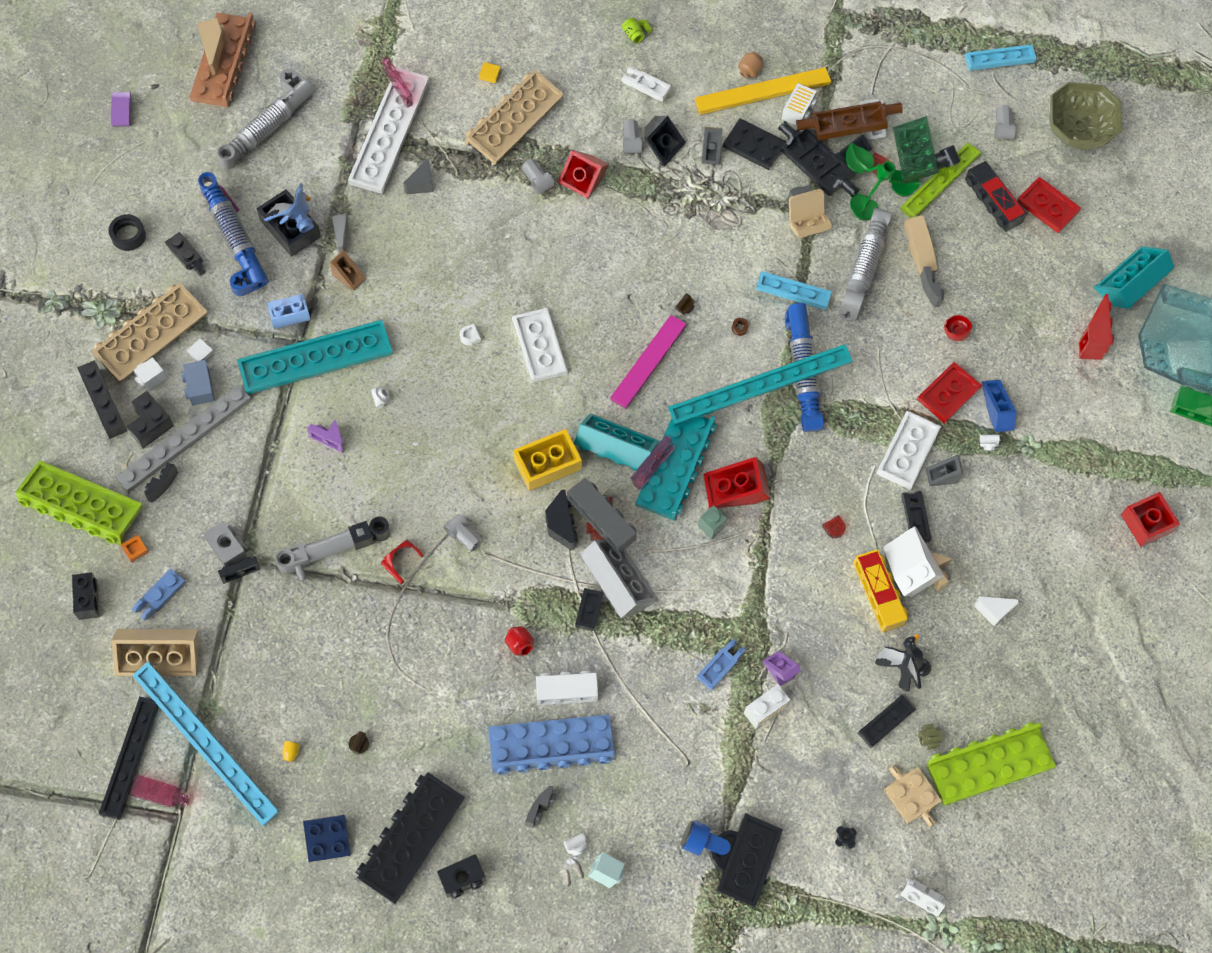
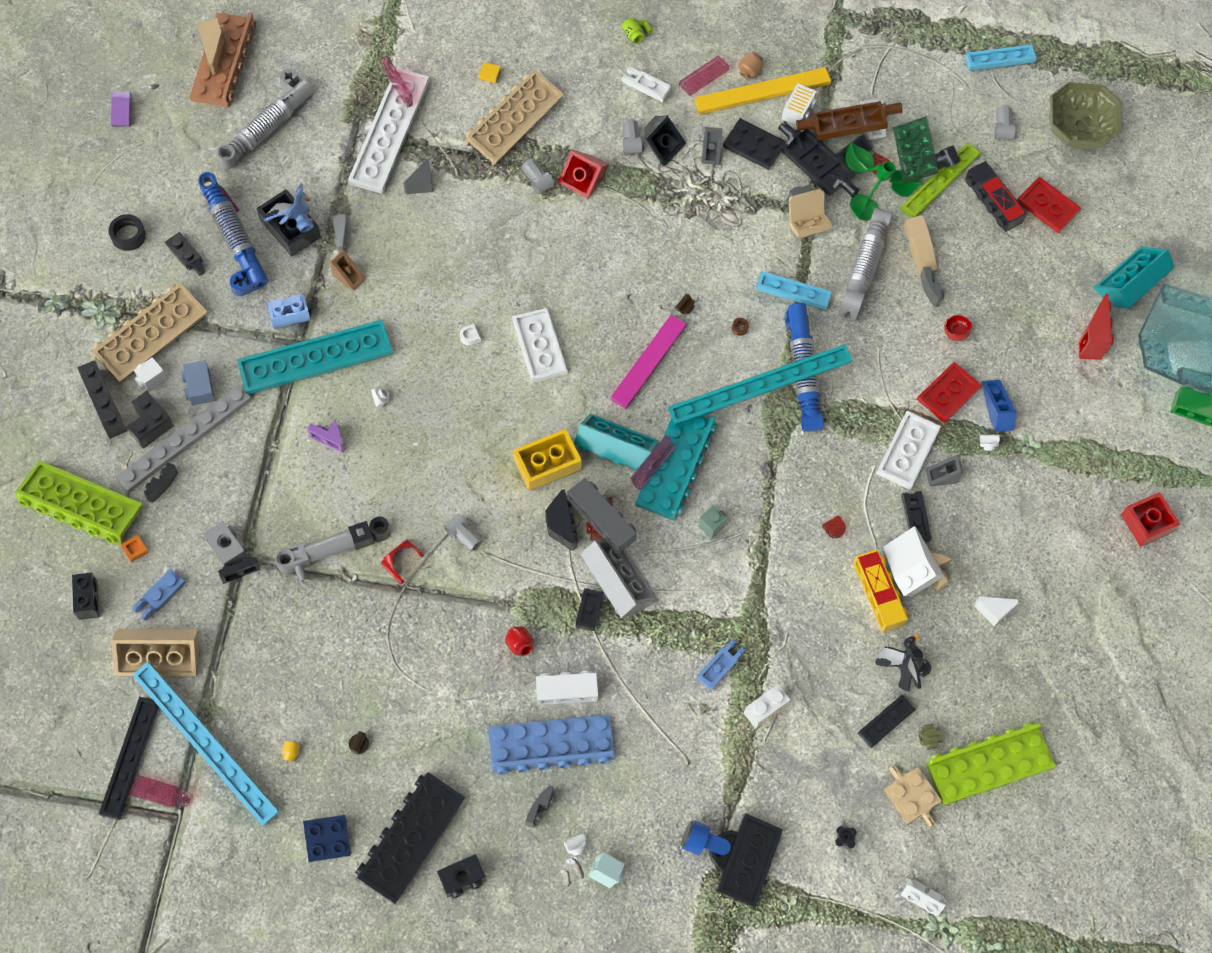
white tile [186,339,214,362] -> none
red slope [703,457,770,508] -> none
medium lavender slope [763,651,801,686] -> none
none -> clear pink tile [679,55,730,96]

